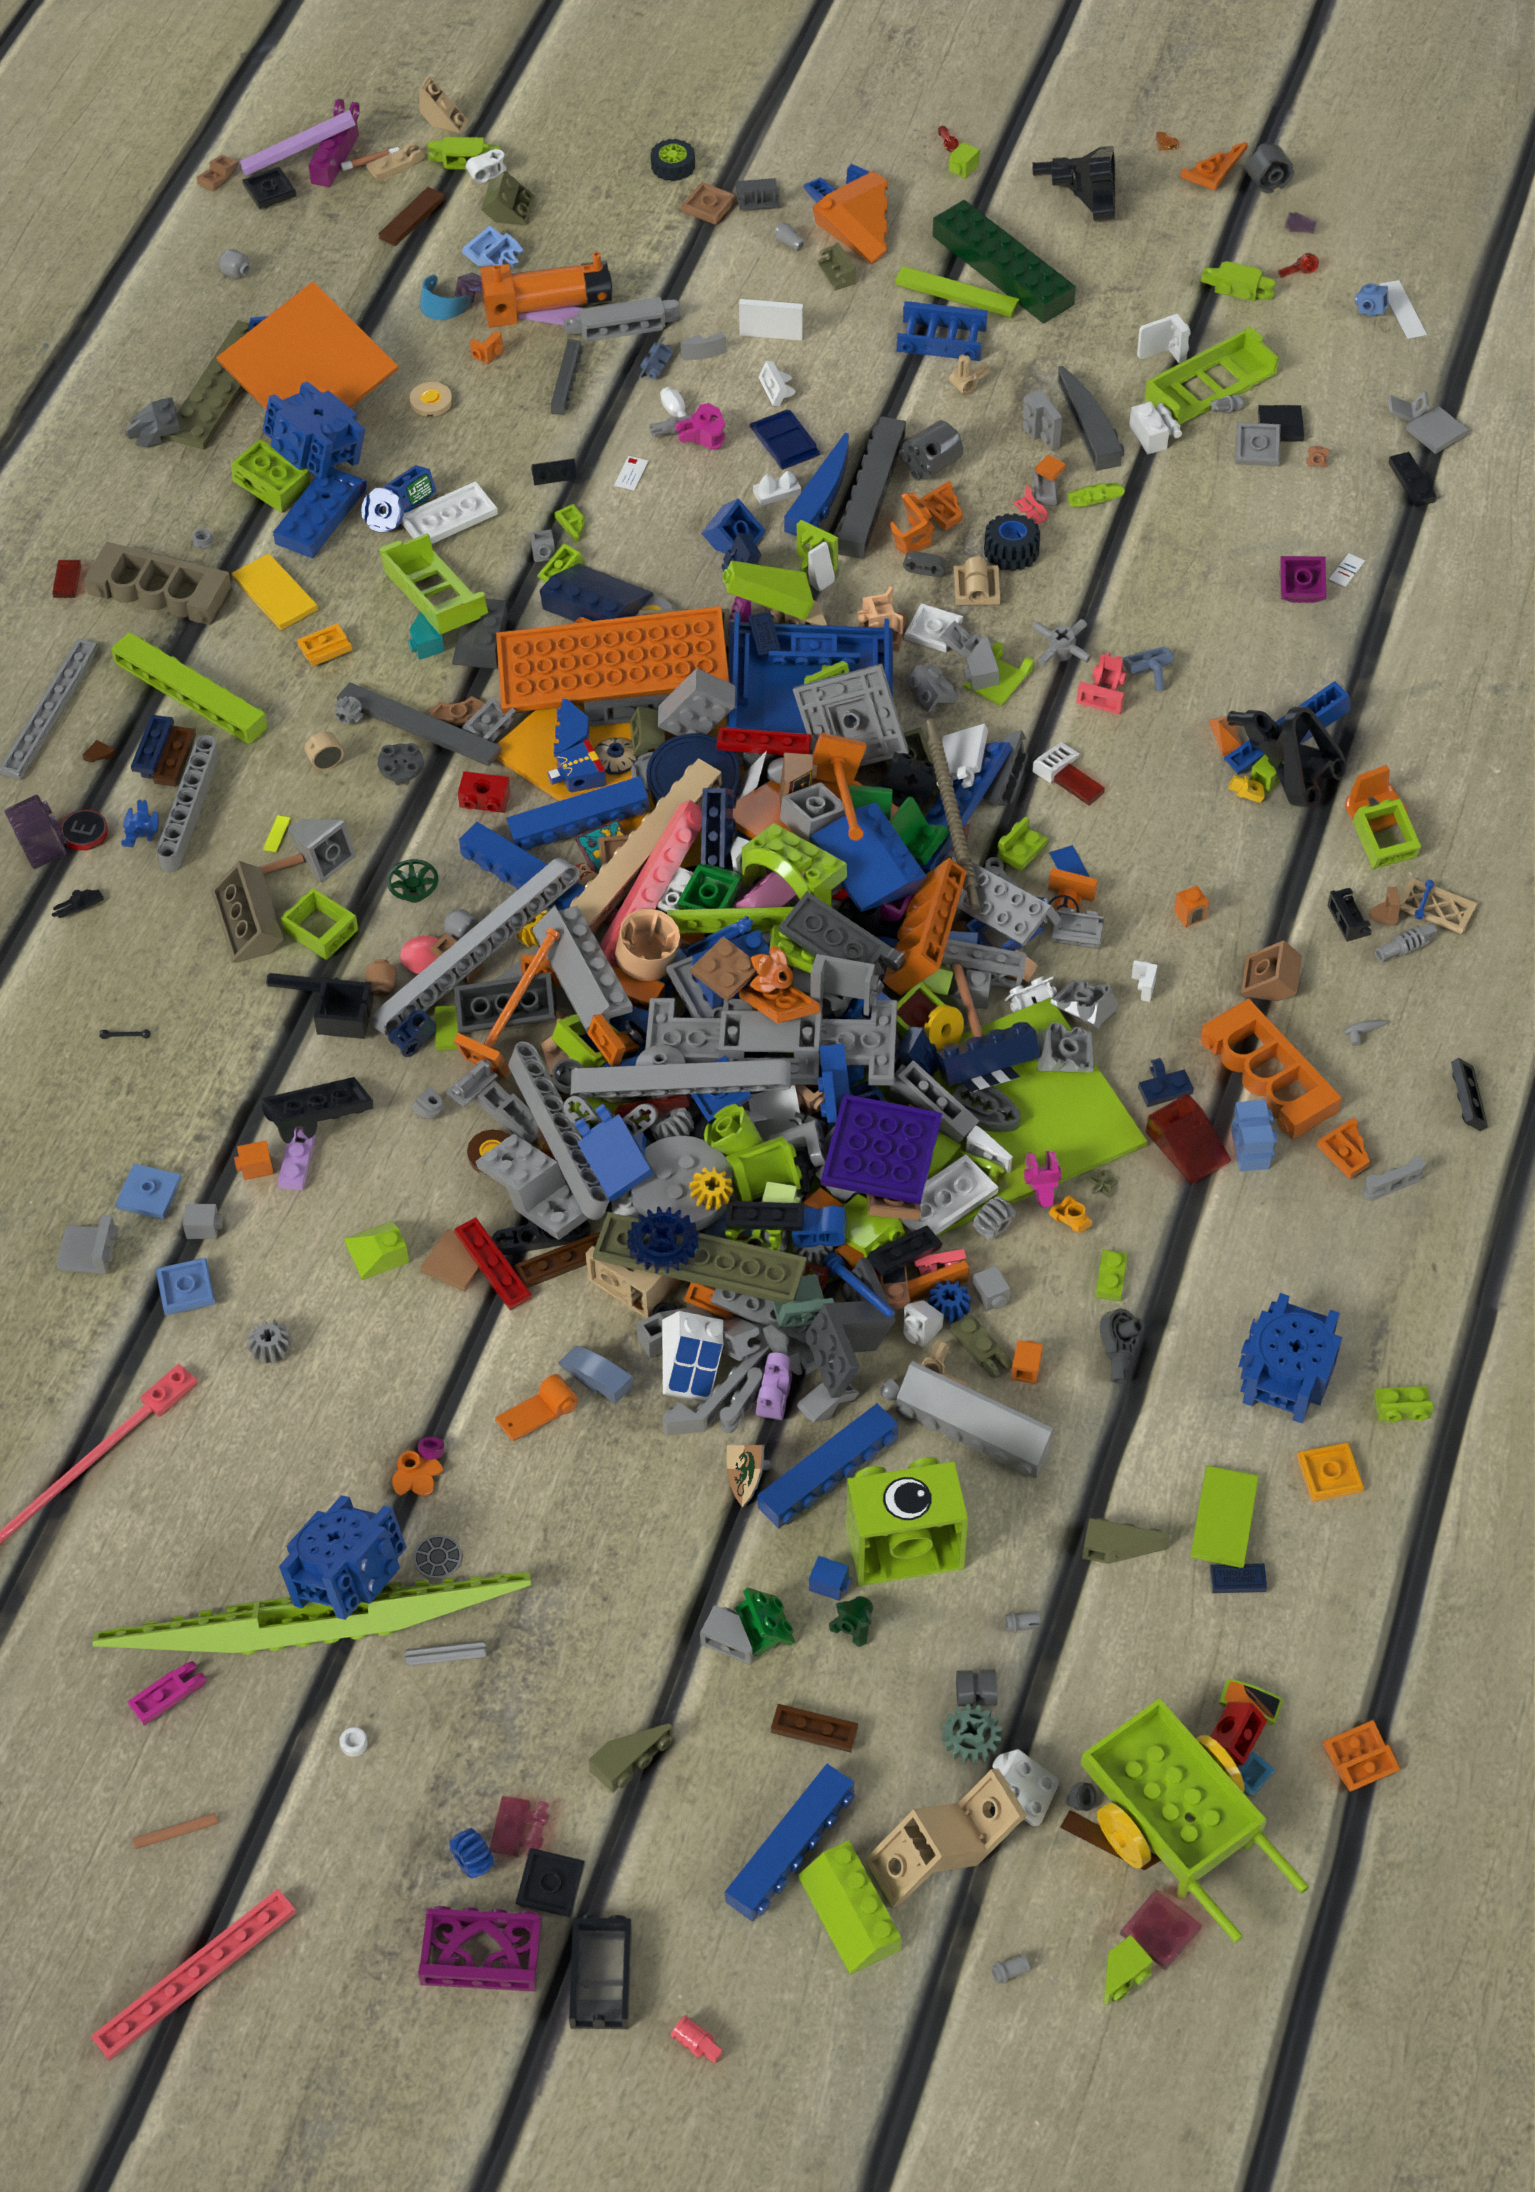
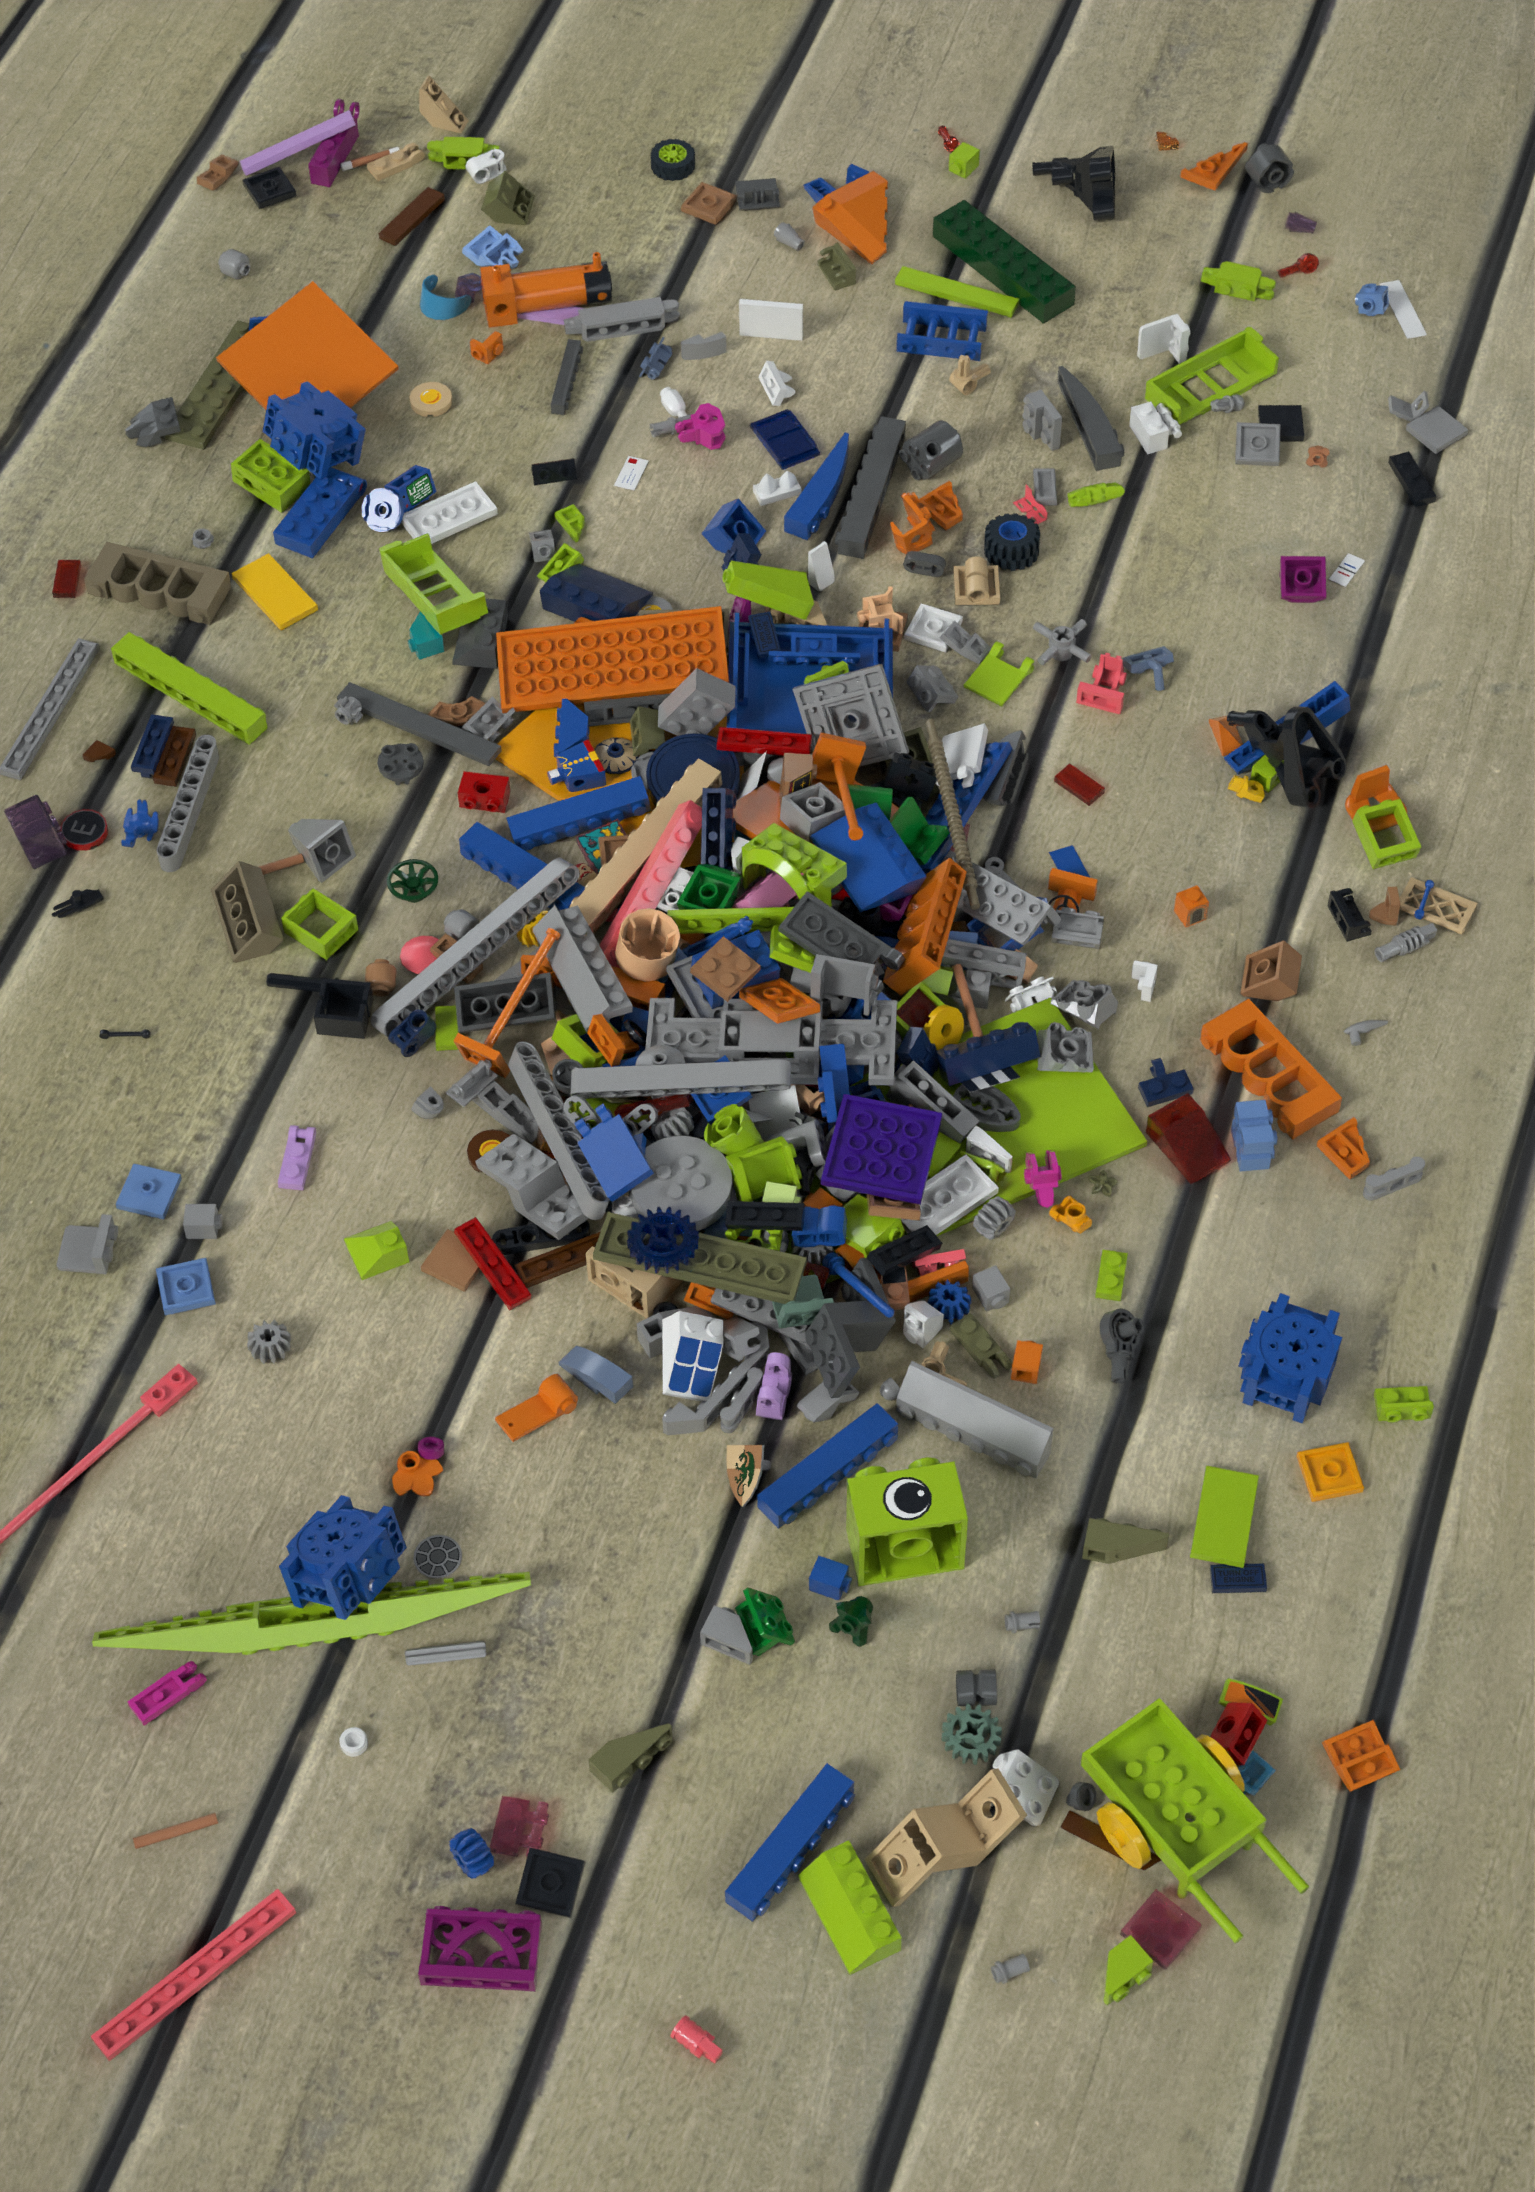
orange brick [234,1140,274,1180] -> none
black hinge [262,1077,373,1144] -> none
neon yellow window [263,815,291,853] -> none
light orange plate [297,623,352,667] -> none
tan piece [304,732,344,771] -> none
door [569,1915,632,2029] -> none
yellow gear [689,1167,733,1211] -> none
orange plate [750,946,793,993] -> none
light grey slope [763,1324,802,1375] -> none
reddish brown plate [771,1704,858,1753] -> none
lime piece [797,520,838,572] -> none
light grey slope [963,636,999,690] -> none
lime bracket [998,817,1048,871] -> none
white slope [1033,742,1080,783] -> none
orange tile [1035,454,1066,482] -> none
black plate [1451,1058,1488,1131] -> none

